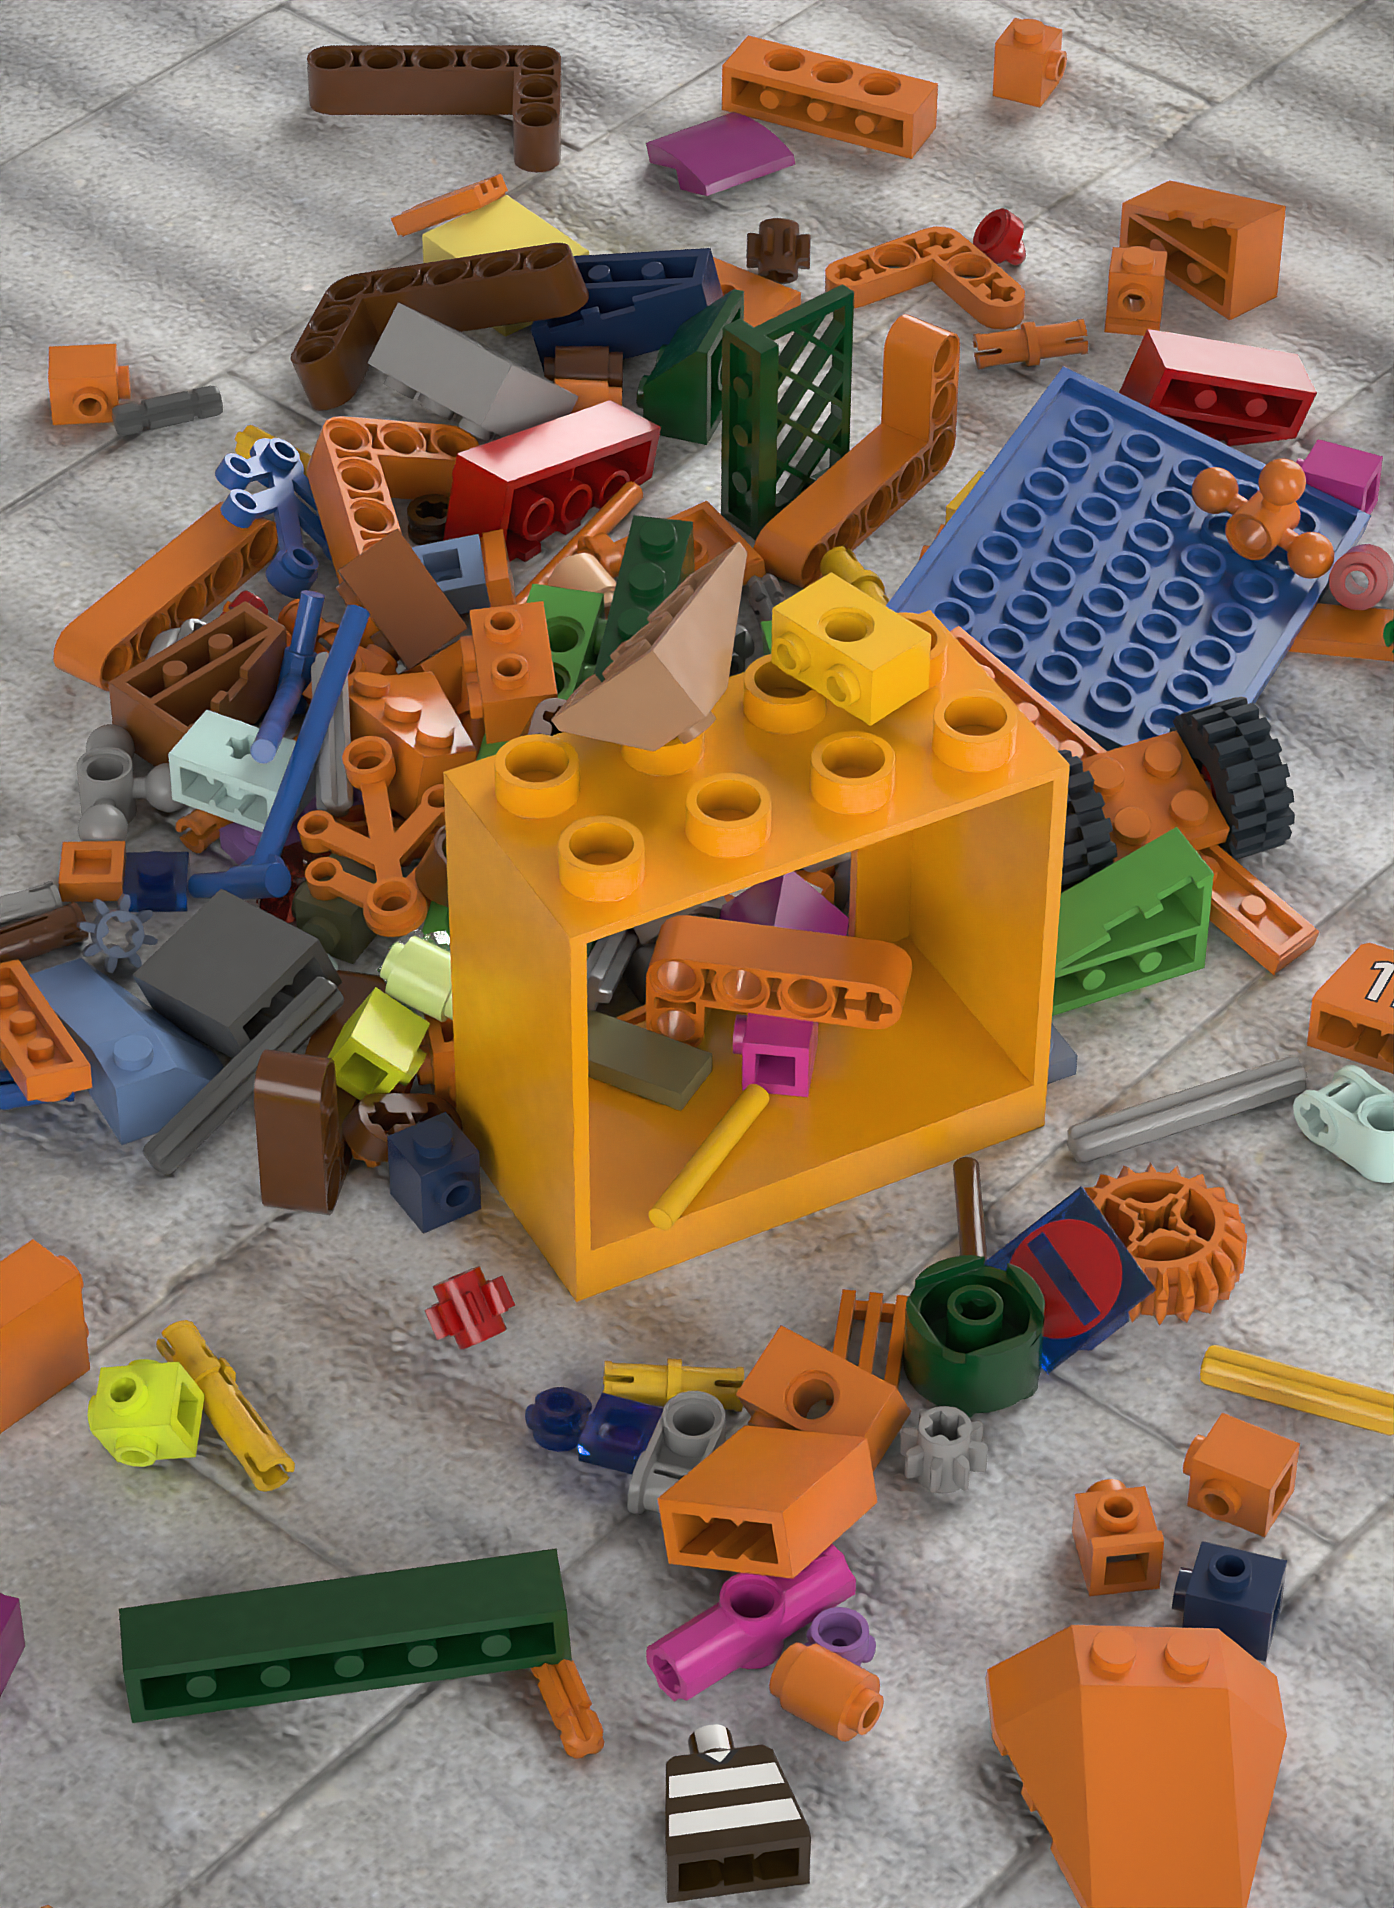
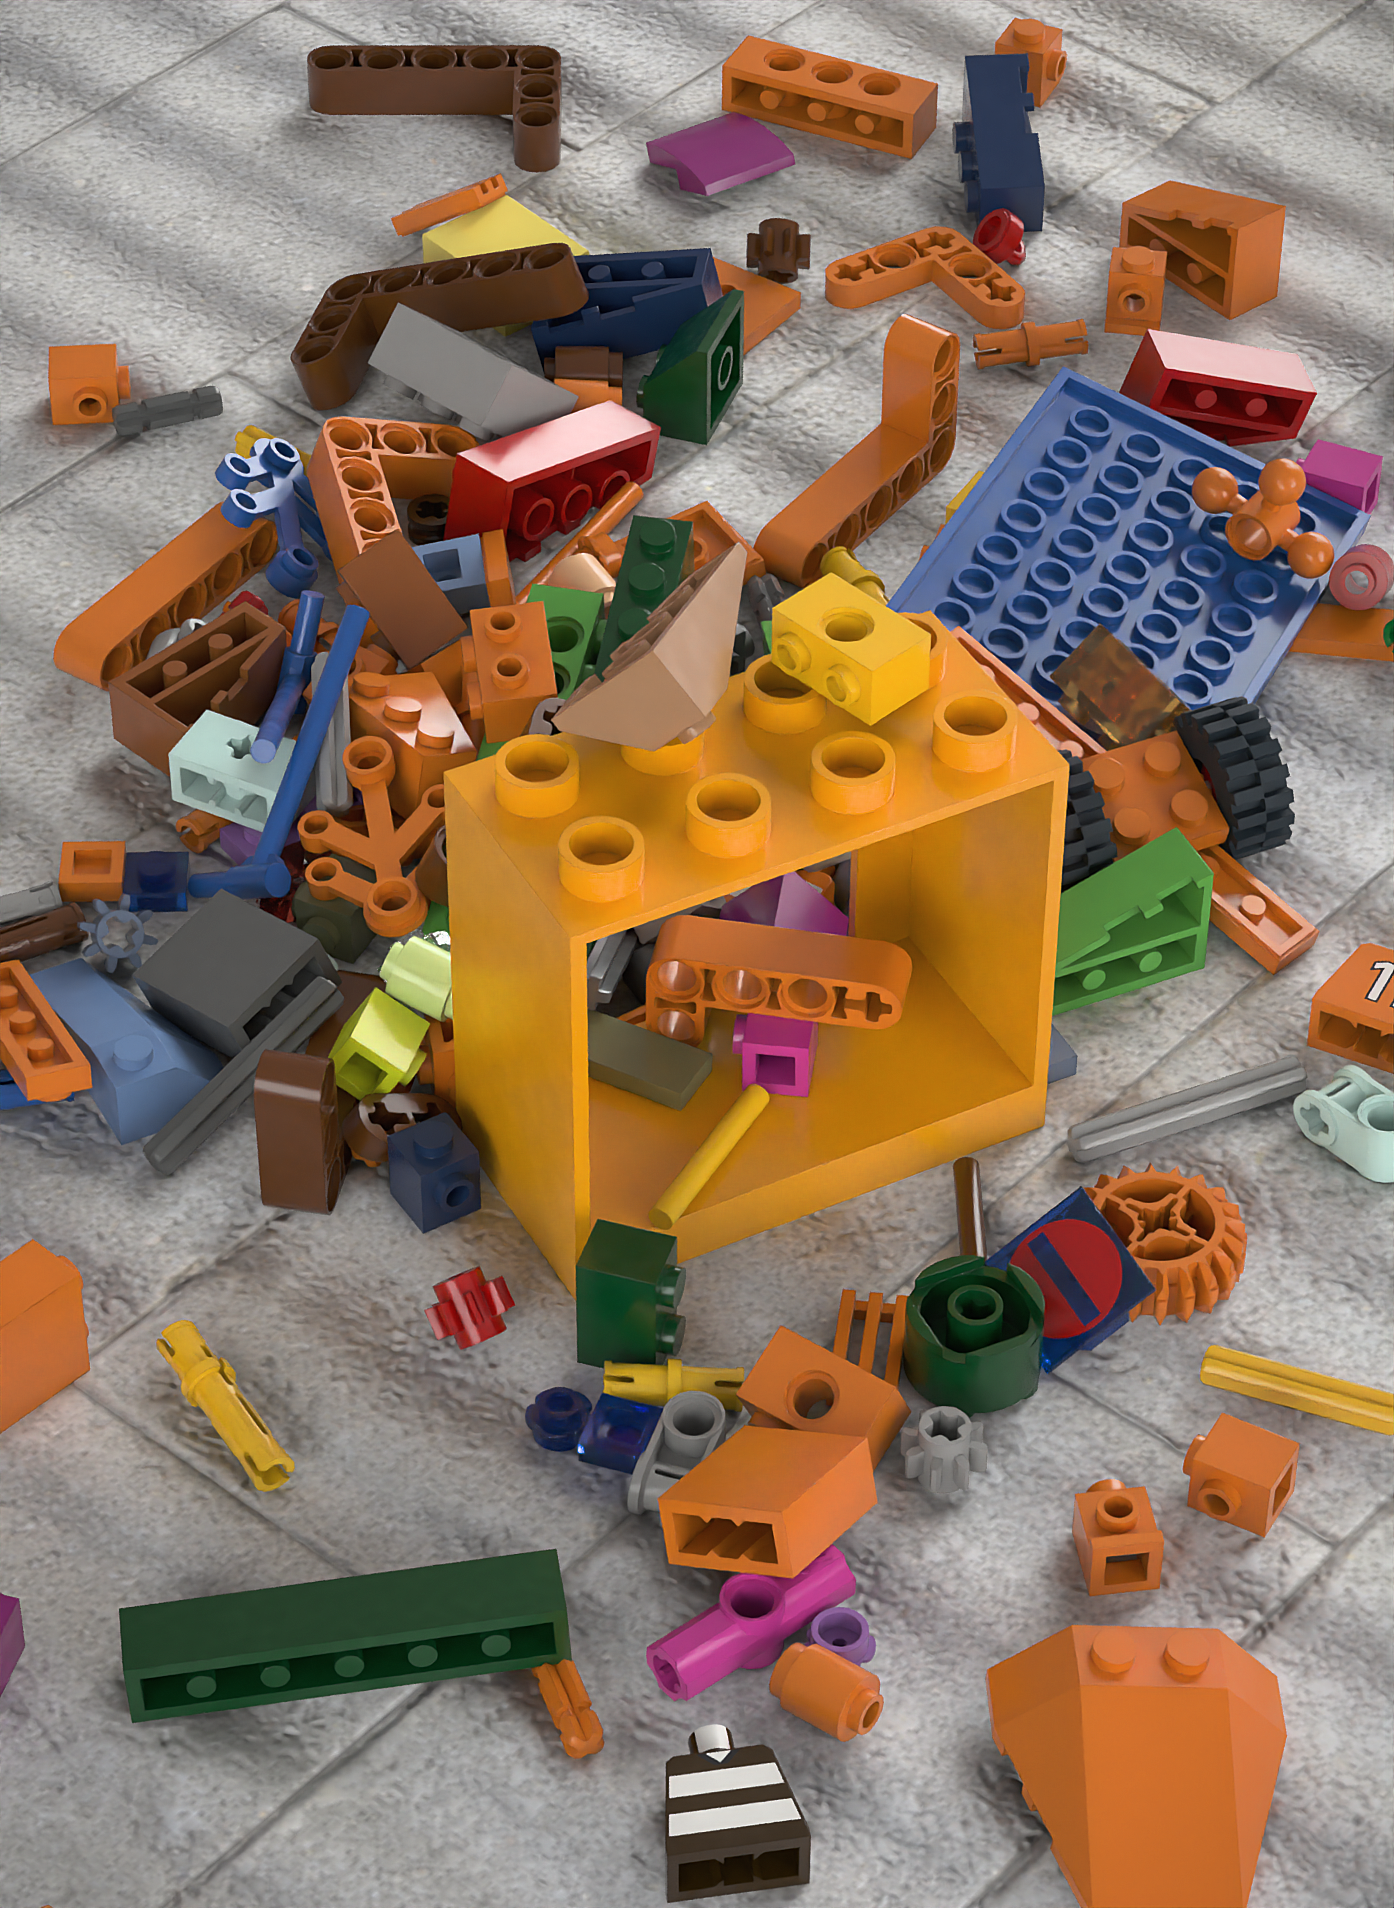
light grey piece [77,724,185,841] -> none
neon yellow brick [88,1359,205,1467] -> none
dark green fence [721,284,854,541] -> none
dark blue brick [1172,1541,1287,1662] -> none
none -> dark green brick [575,1219,686,1369]
none -> dark blue wedge [952,53,1045,232]
none -> clear orange brick [1049,623,1192,751]

